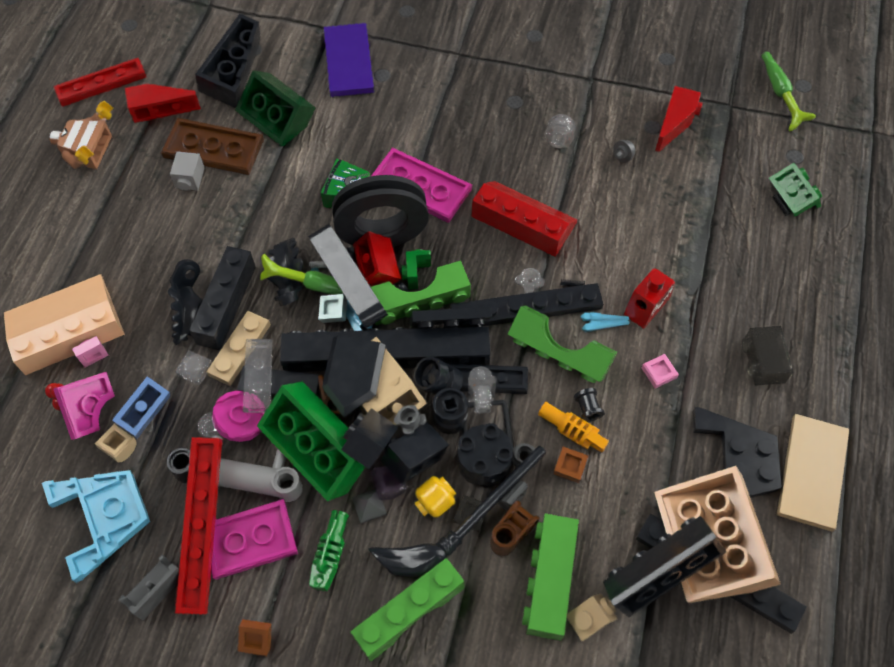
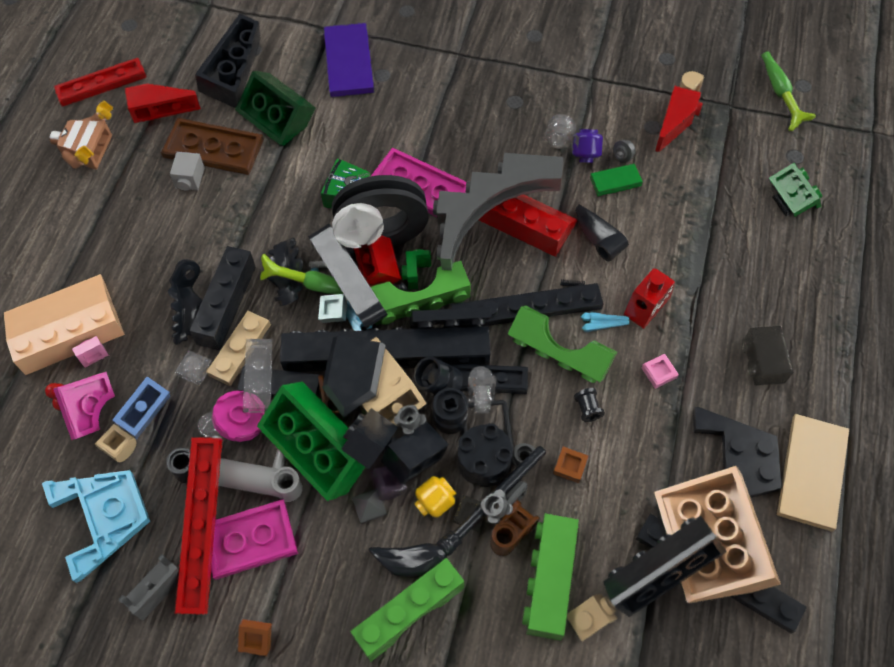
green hinge [309,510,349,591] -> none
clear plate [515,268,545,293] -> none
light orange hinge [538,402,609,453] -> none
none -> white tile [332,203,384,248]
none -> dark grey arch [433,153,563,270]
none -> dark grey plate [481,489,513,524]
none -> dark purple head [572,129,603,163]
none -> black piece [575,204,629,262]
none -> green tile [590,163,643,196]
none -> tan brick [679,71,704,92]

